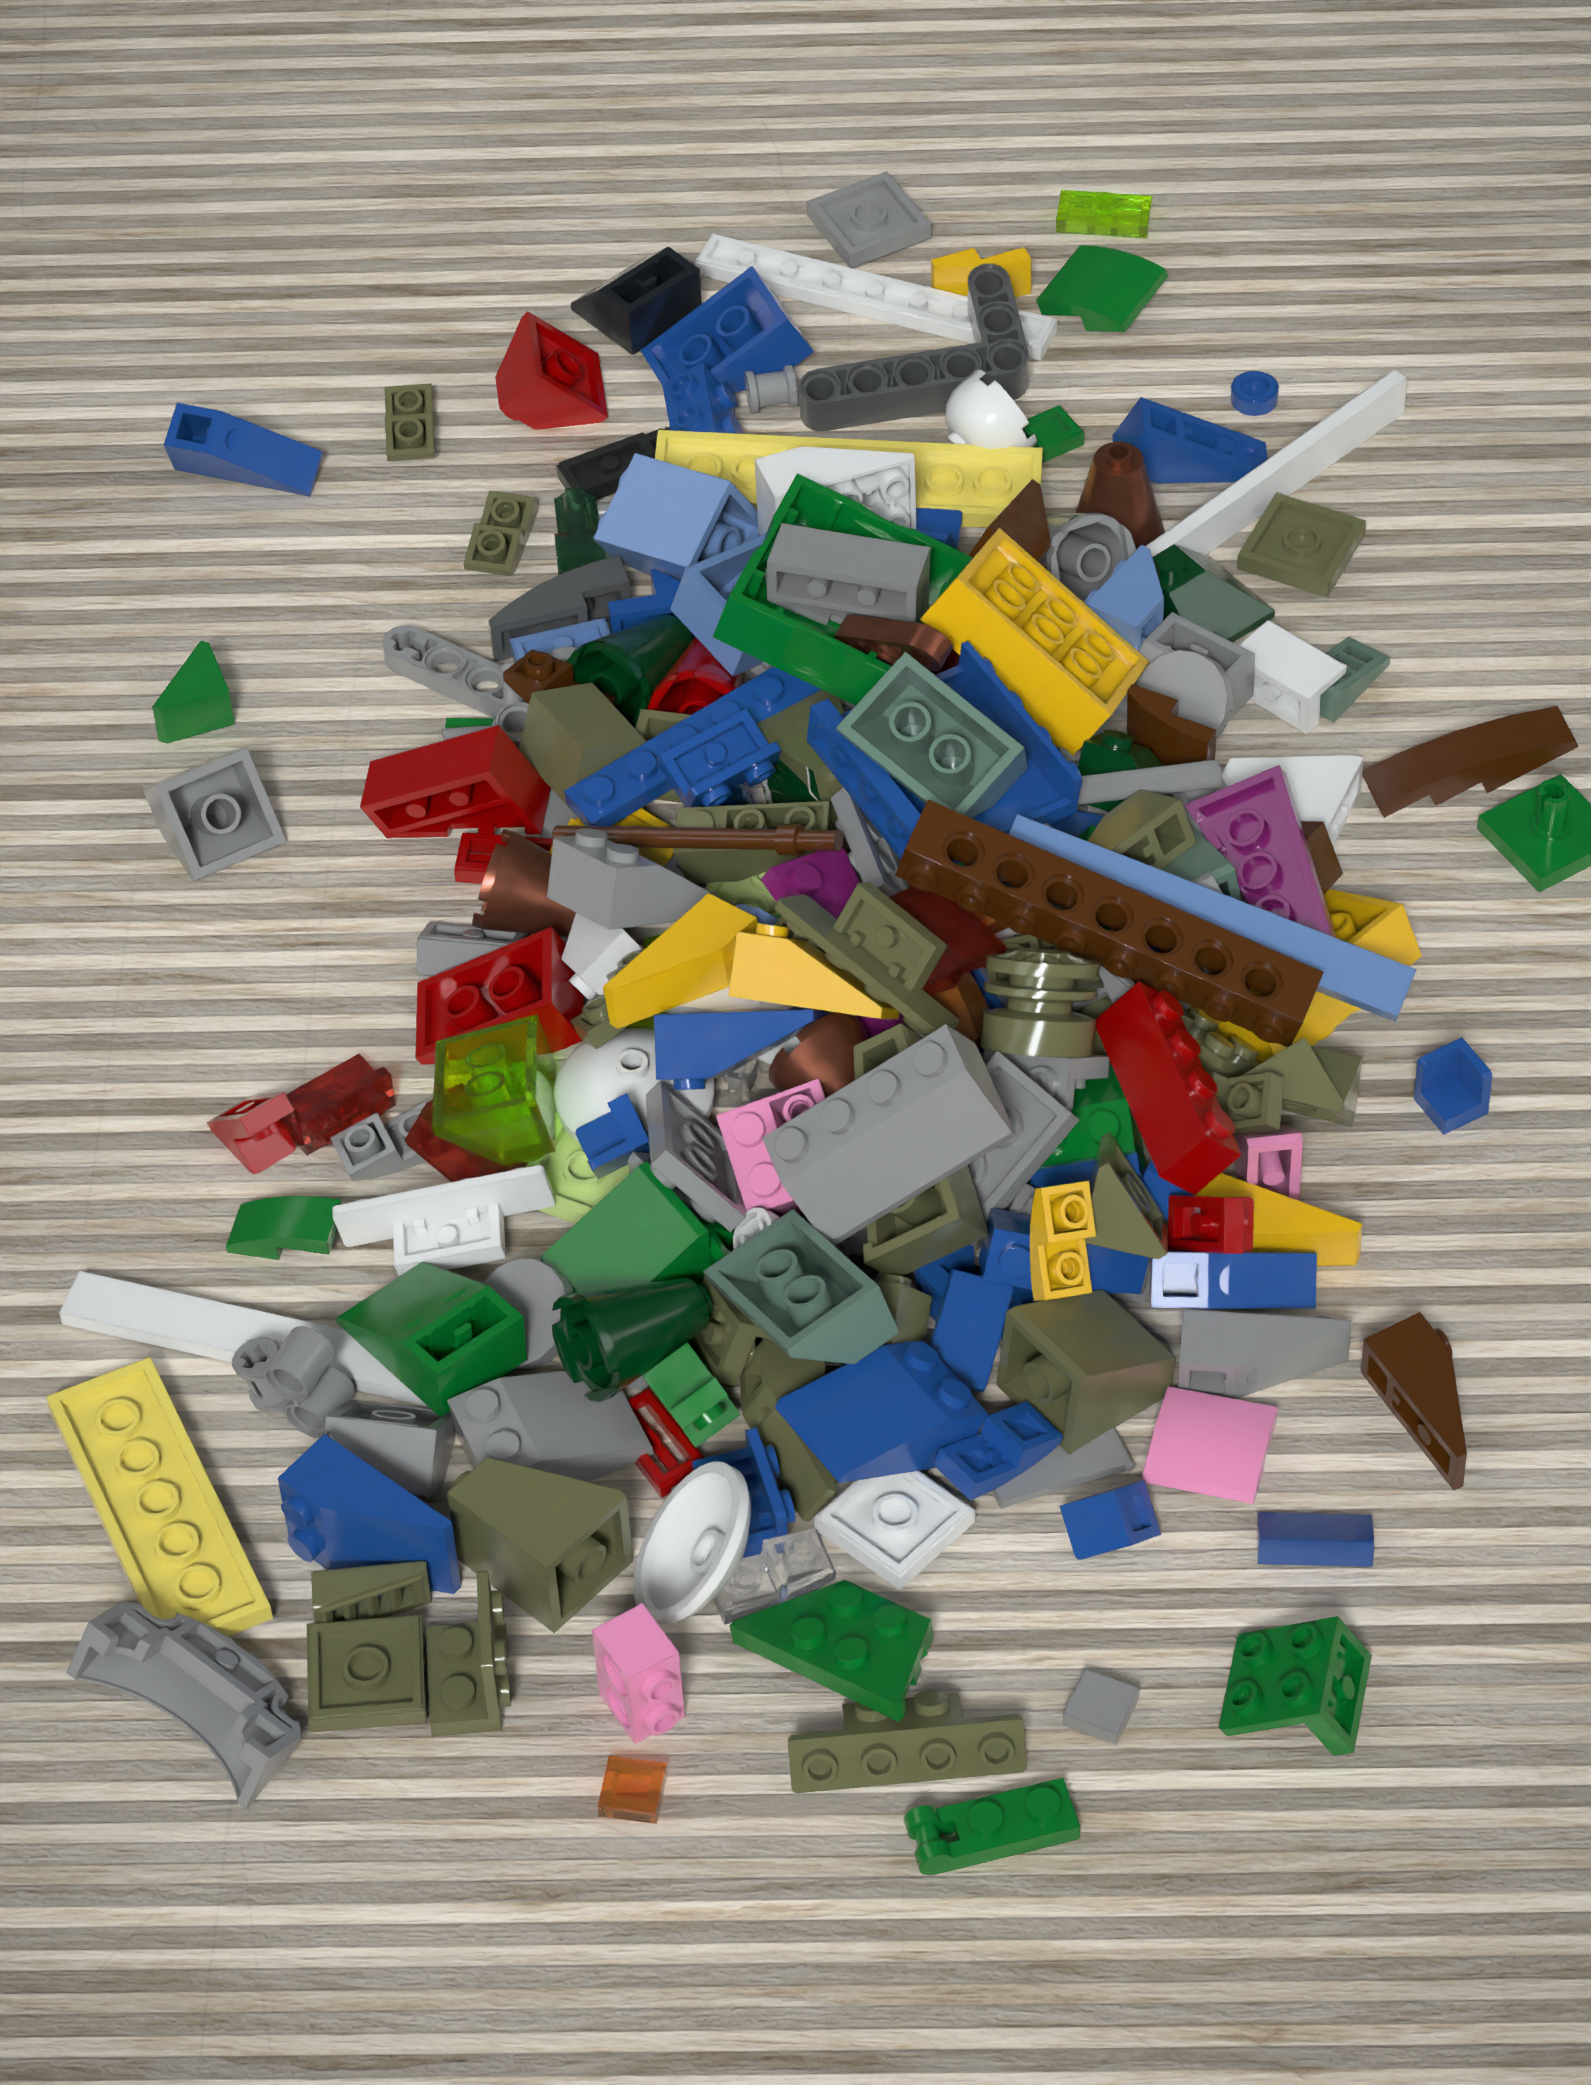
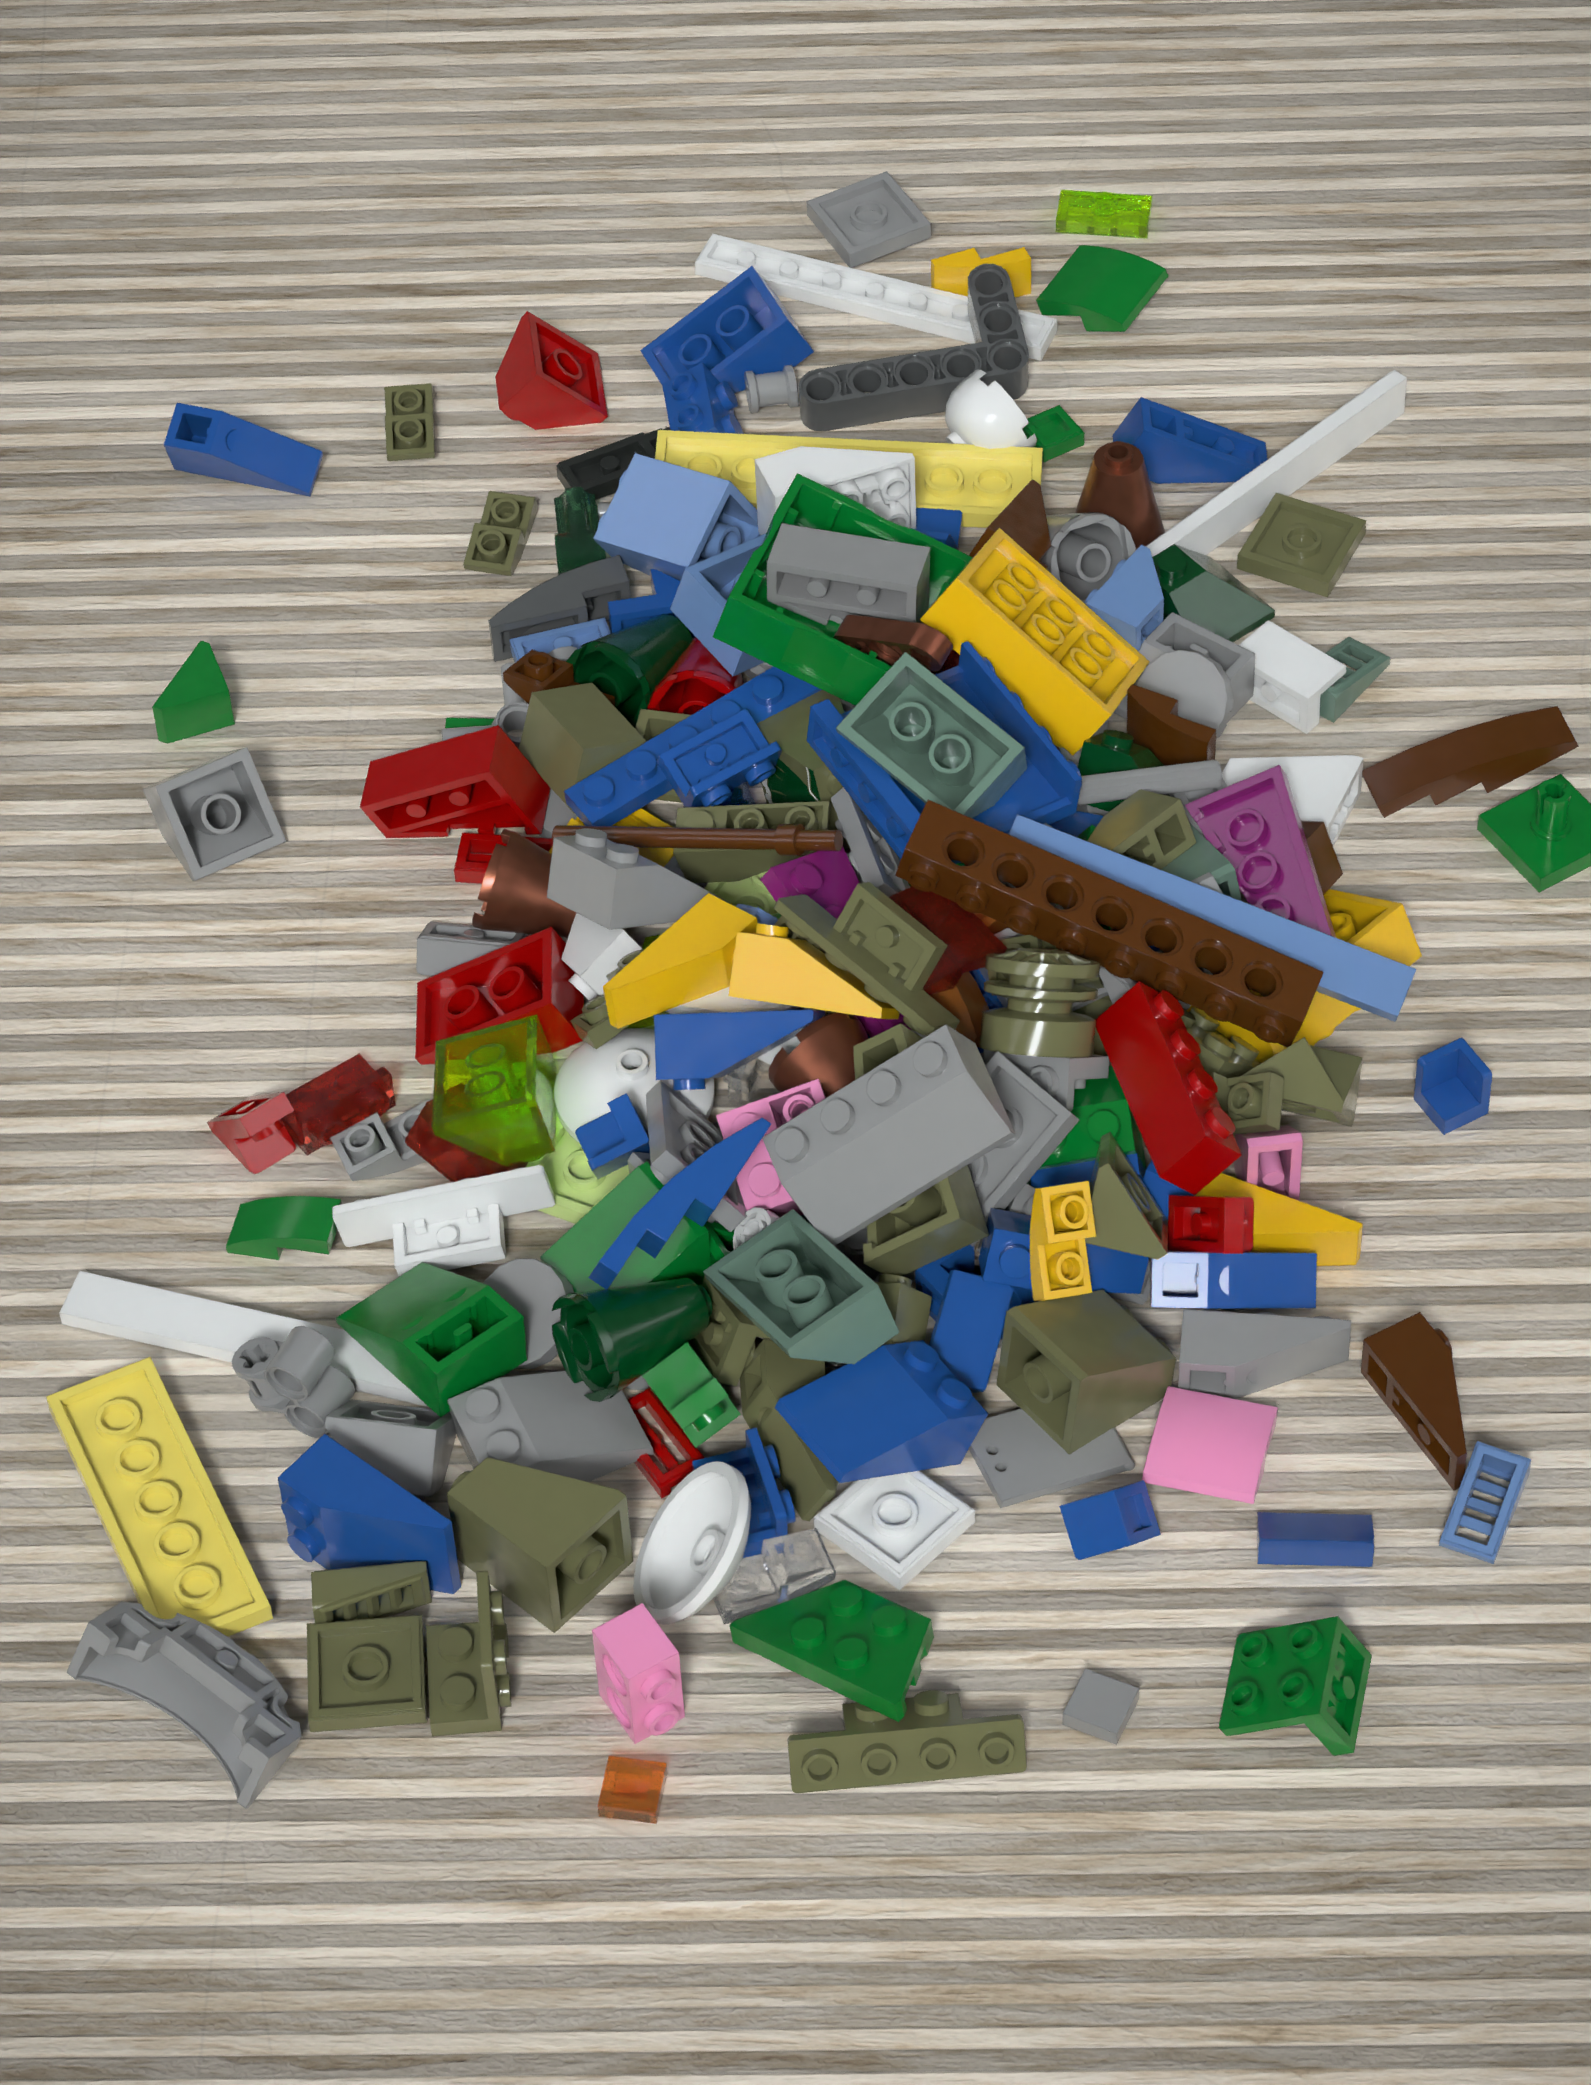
light grey beam [383,625,527,718] -> none
black slope [571,246,702,355] -> none
green plate [903,1778,1080,1875] -> none
blue slope [934,1401,1063,1500] -> none
blue tile [1231,371,1279,416] -> none
none -> blue slope [588,1118,771,1289]
none -> medium blue slope [1439,1441,1531,1564]

